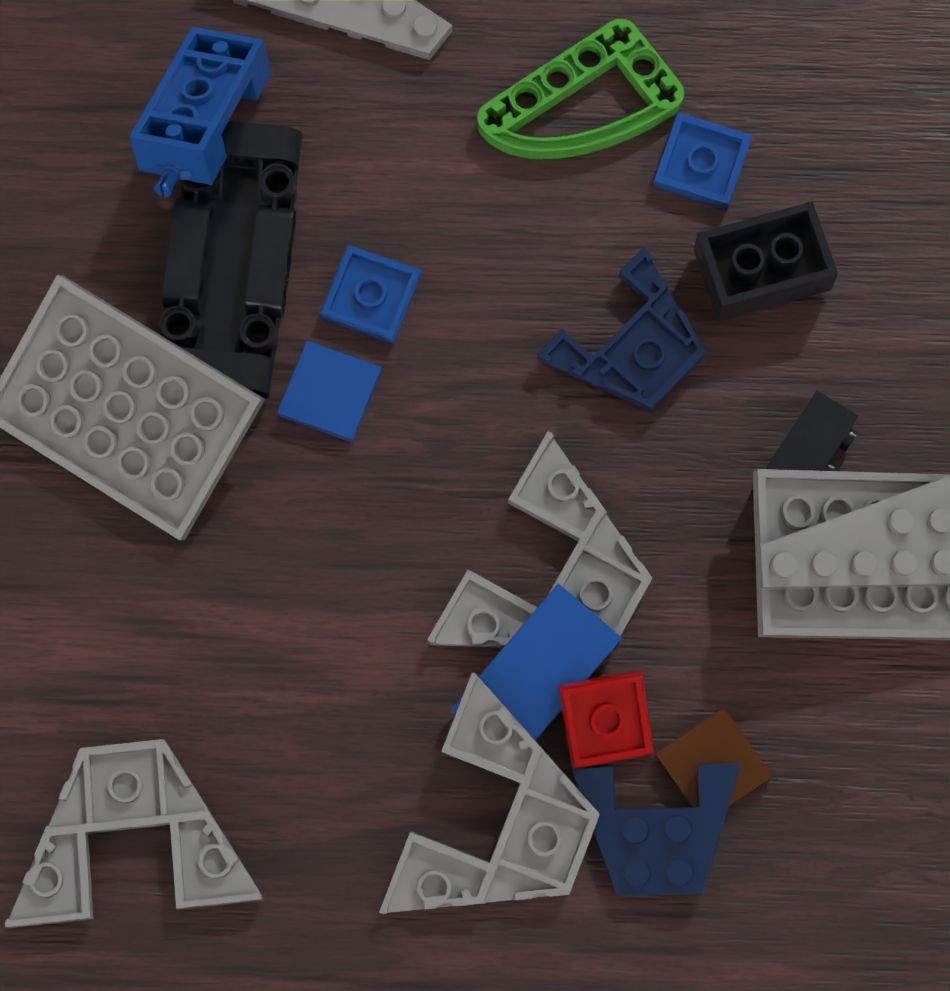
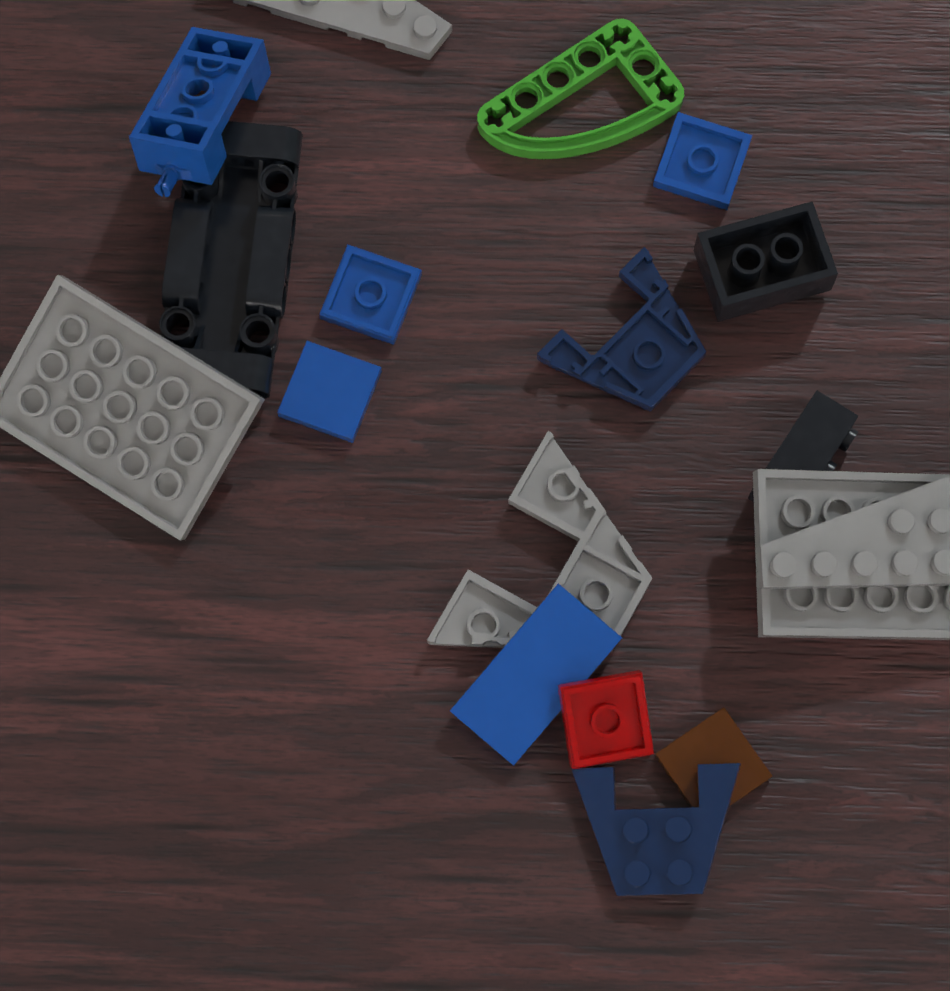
light grey wing [5,739,263,928] -> none
light grey wing [379,673,600,914] -> none

